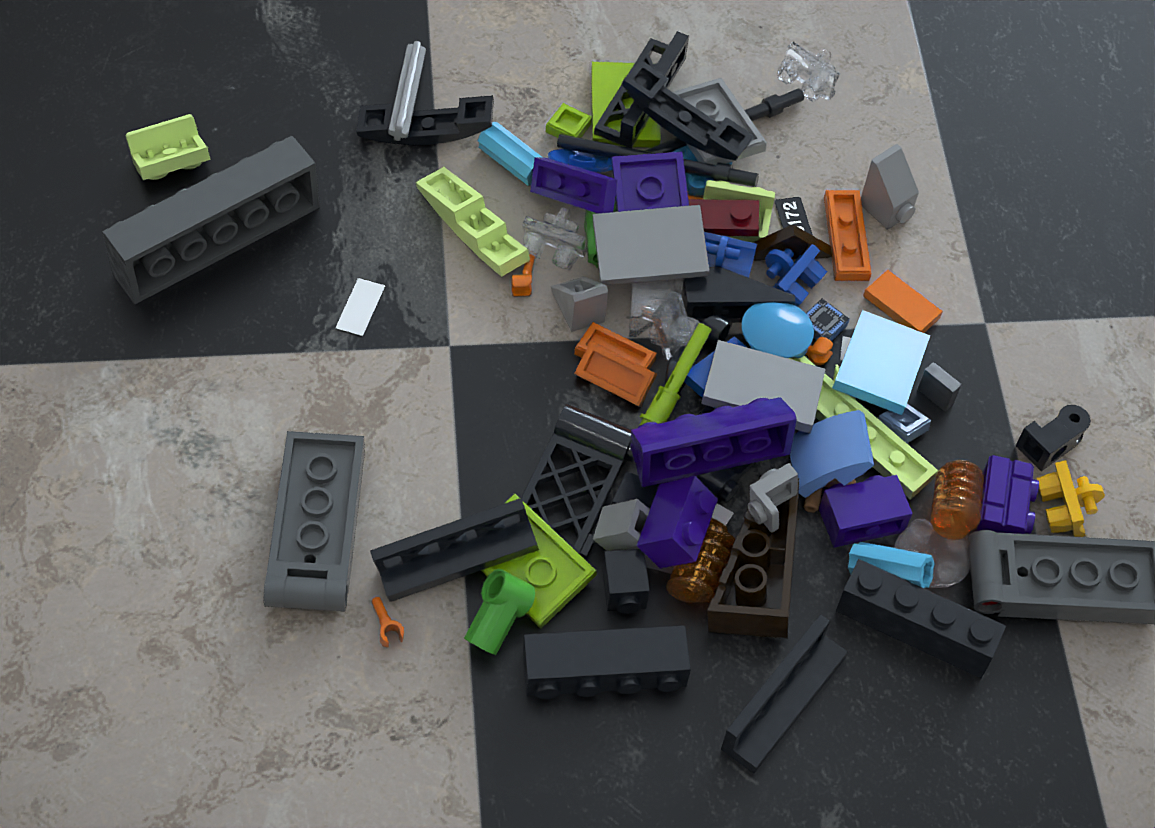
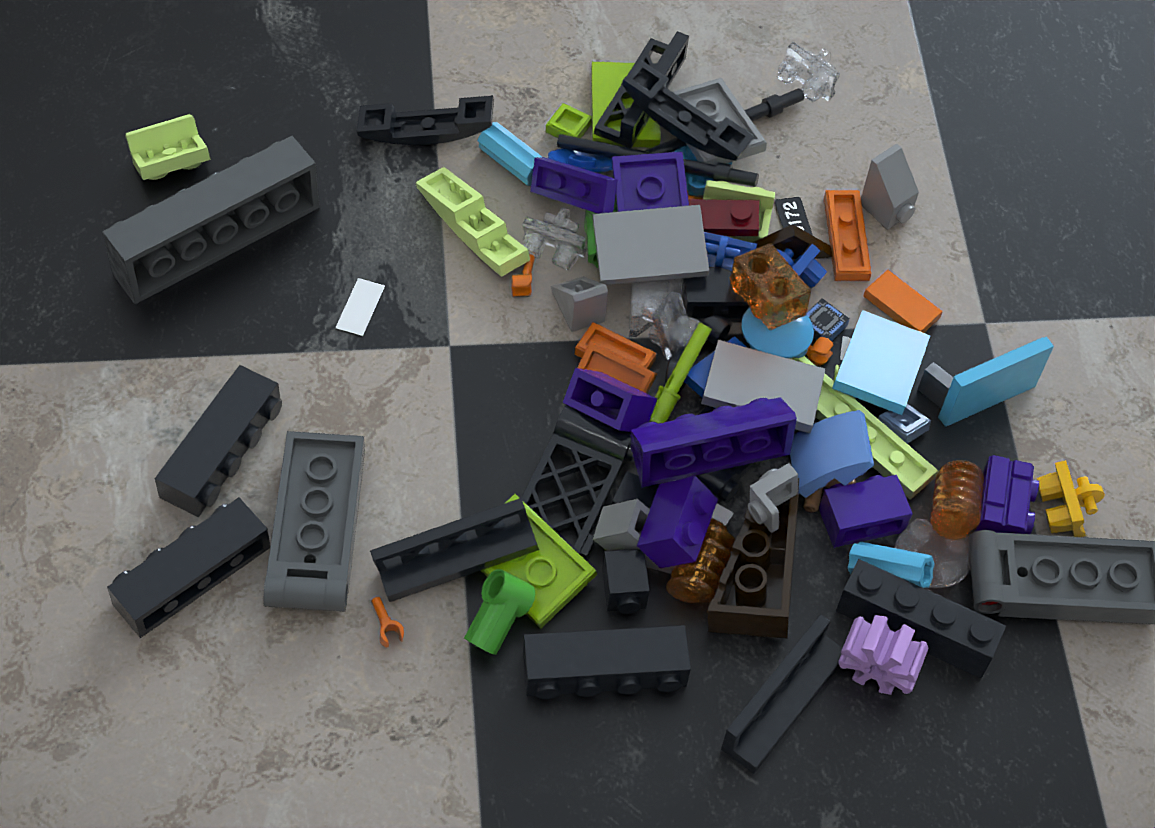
light grey axle [388,41,426,141] -> none
black leg [1015,405,1091,471] -> none
none -> black brick [107,497,270,638]
none -> black brick [154,365,282,518]
none -> dark purple brick [563,368,657,432]
none -> clear orange brick [730,243,811,330]
none -> lavender gear [838,615,929,695]
none -> medium azure tile [938,337,1054,427]

